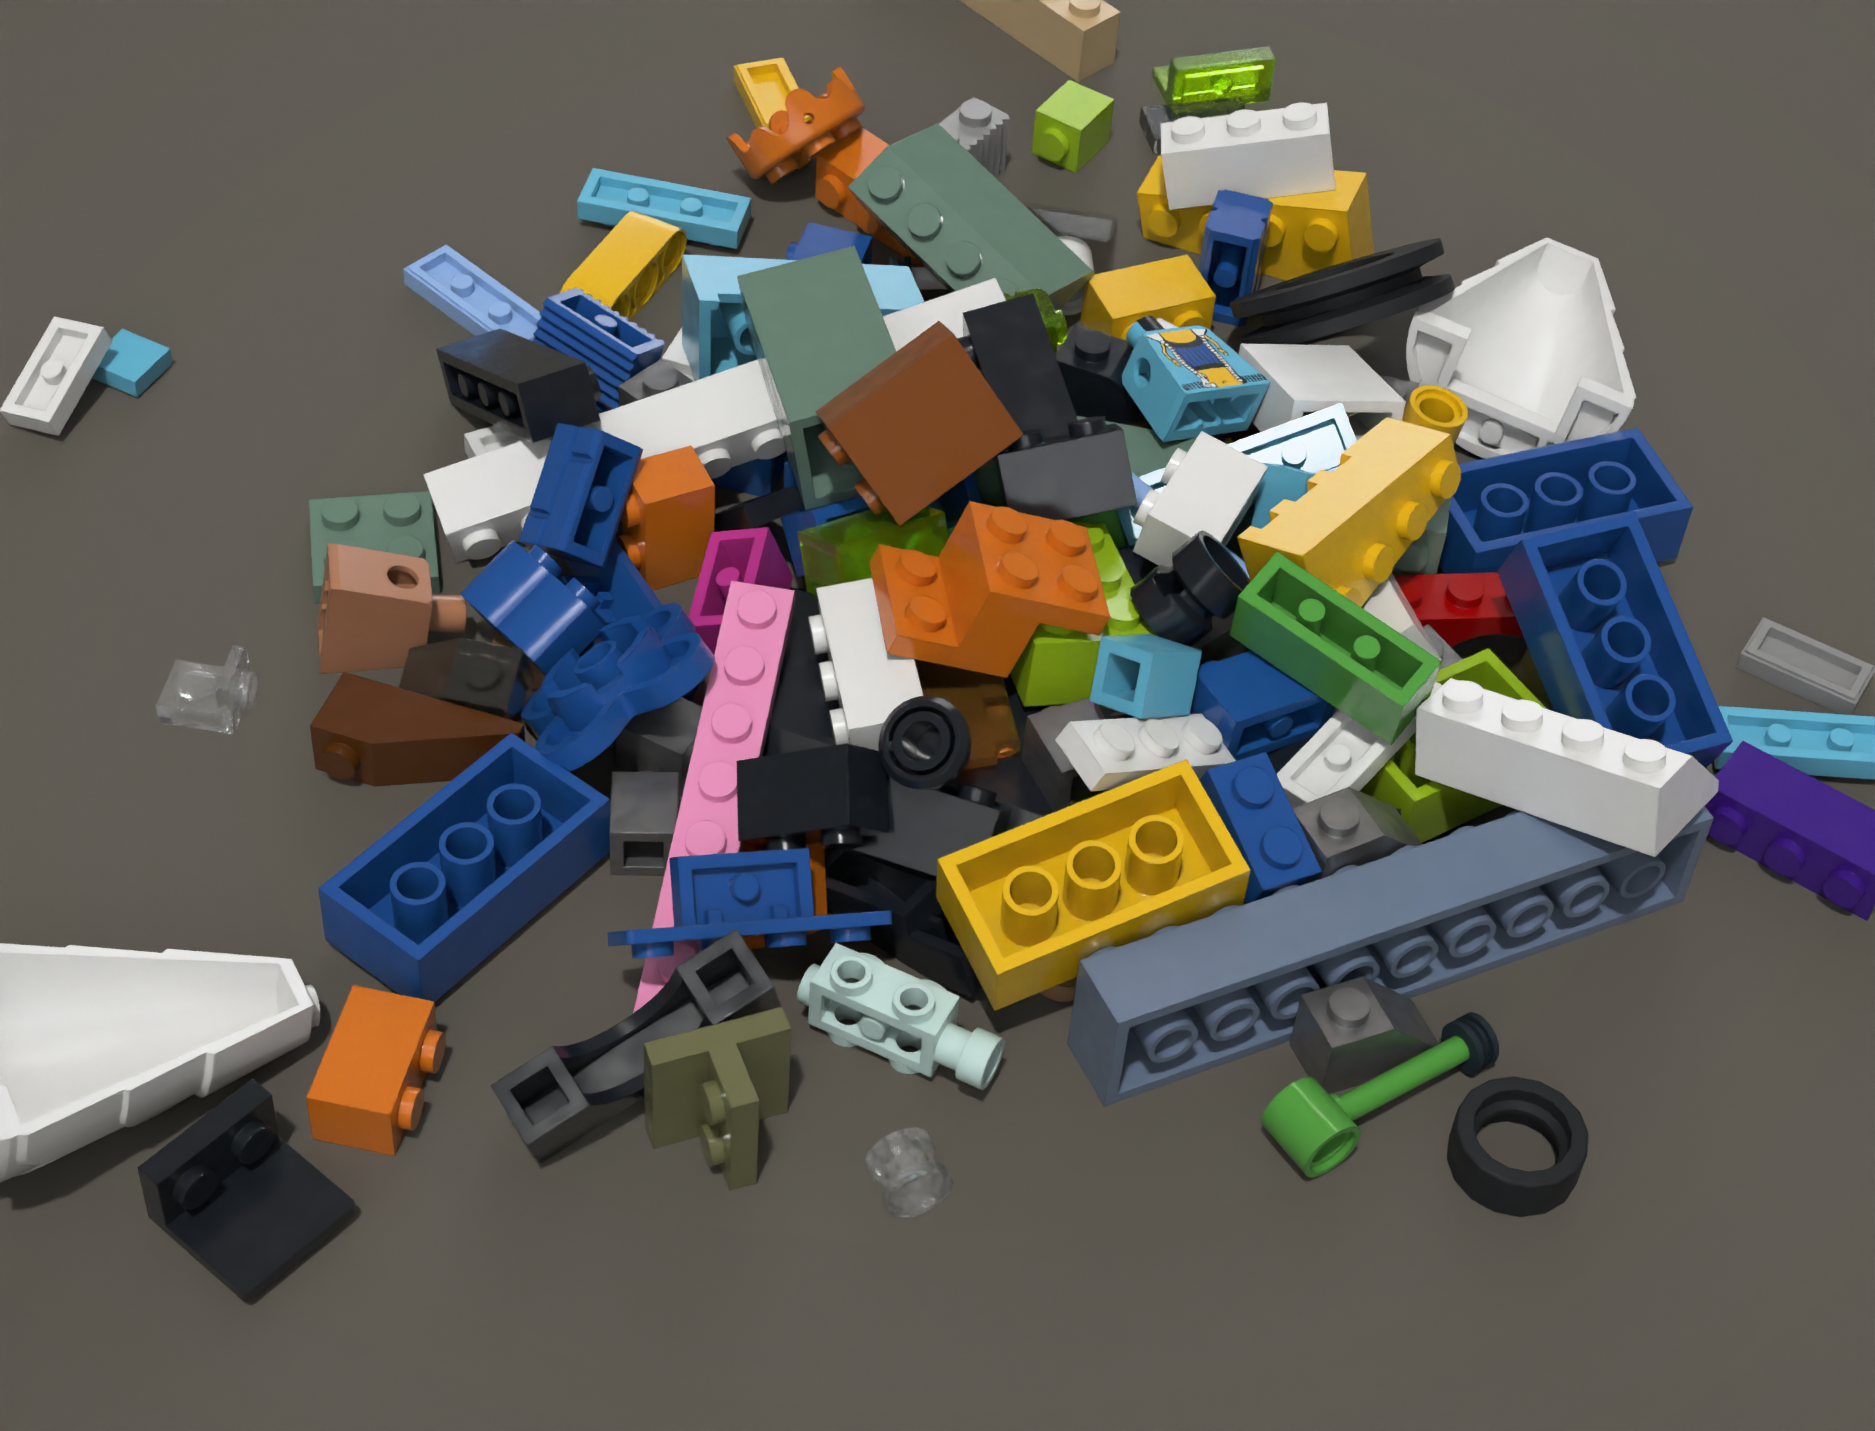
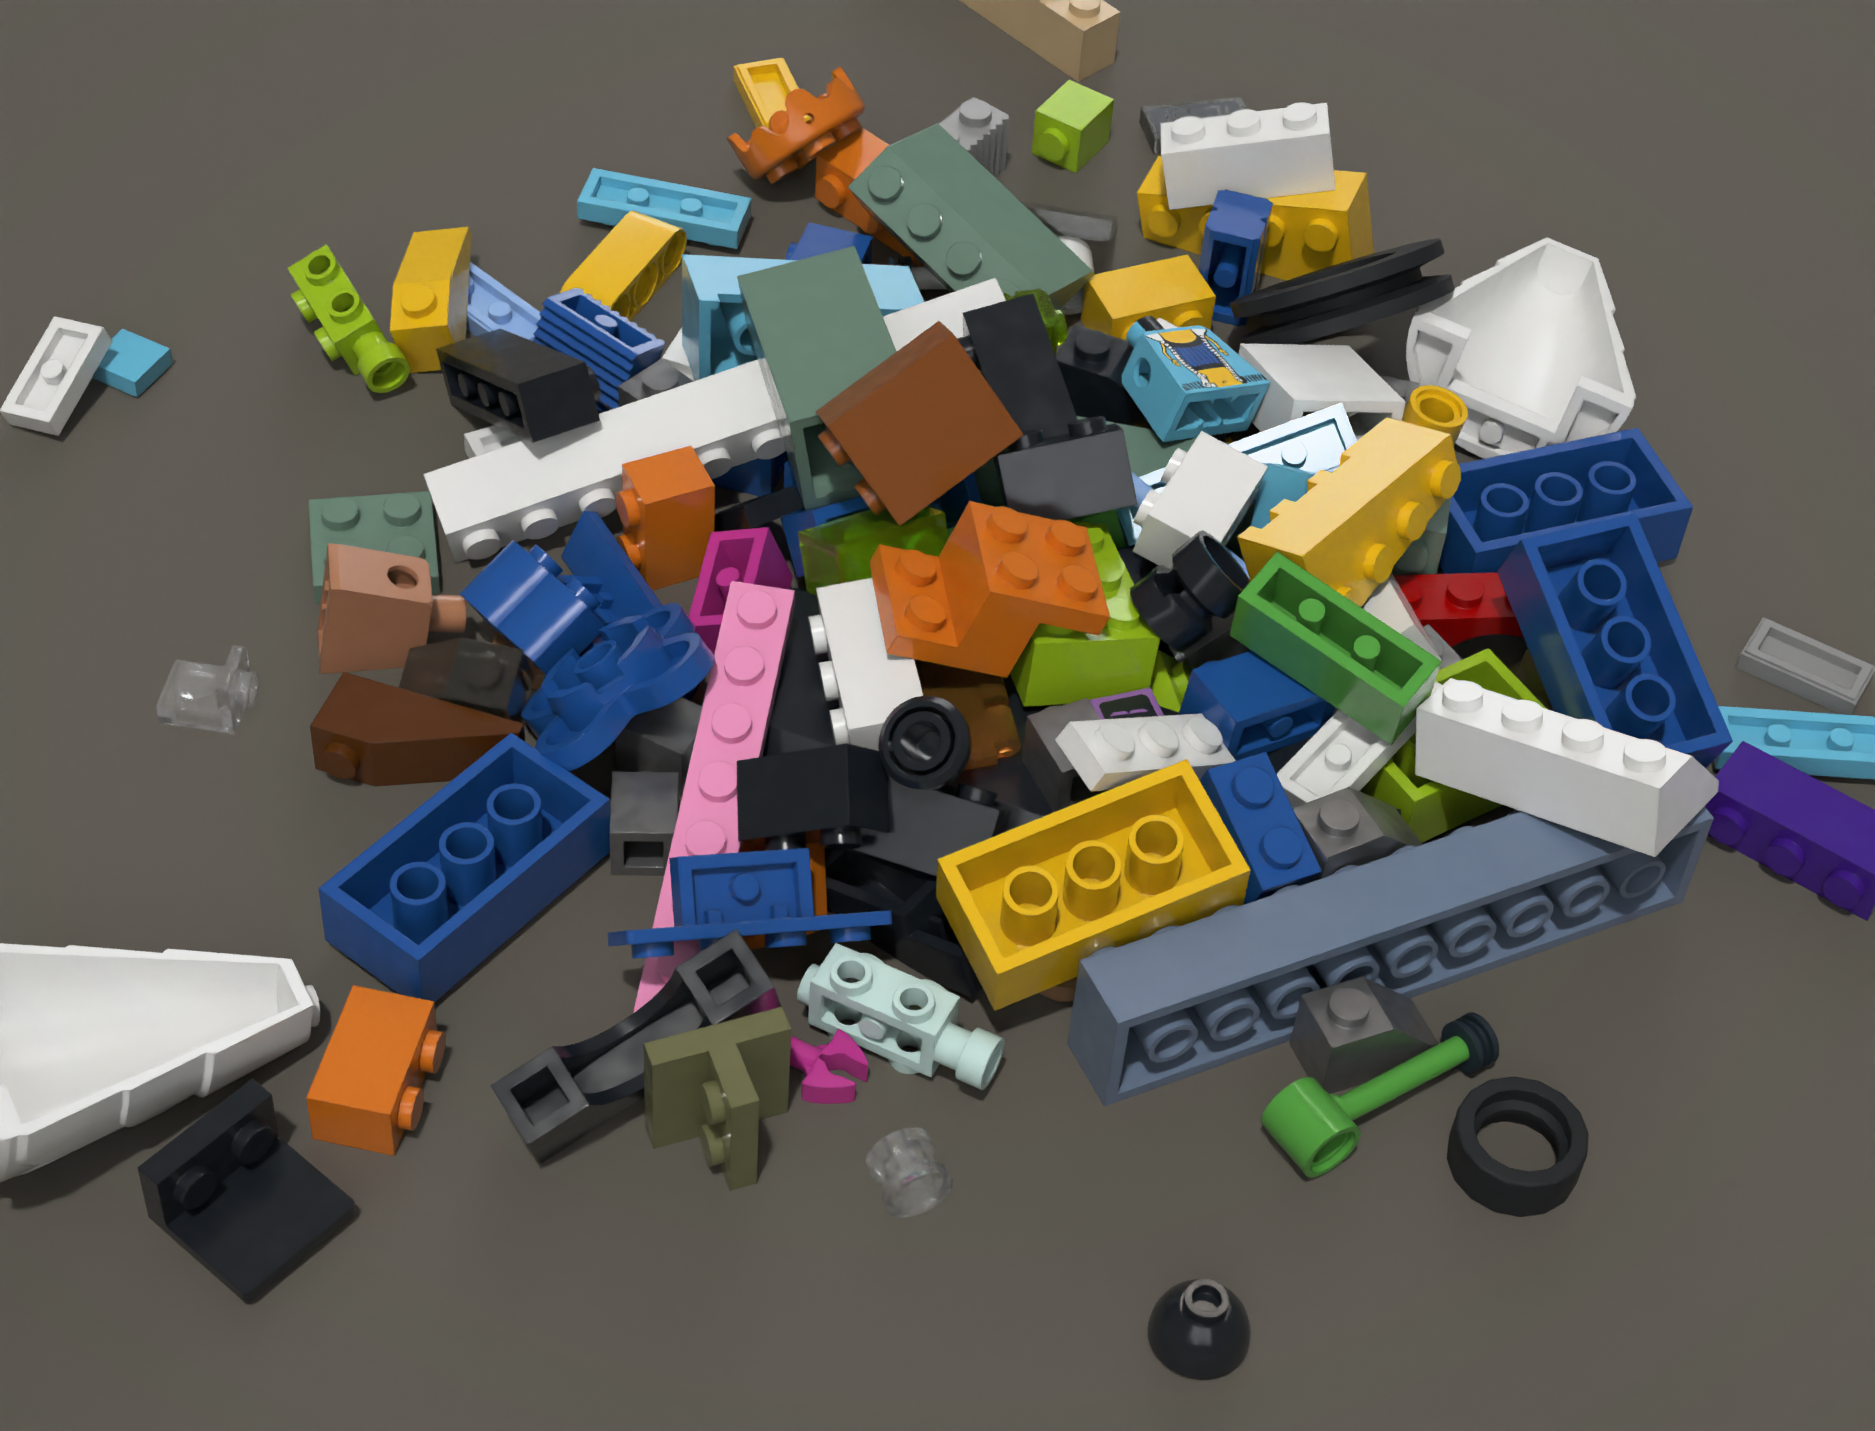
blue brick [519,423,643,568] -> none
medium azure brick [1089,634,1202,719] -> none
clear neon green panel [1152,46,1276,113] -> none
none -> lime brick [287,244,410,393]
none -> yellow slope [390,227,471,373]
none -> dark pink bar [790,1029,868,1104]
none -> black brick [1148,1279,1251,1379]

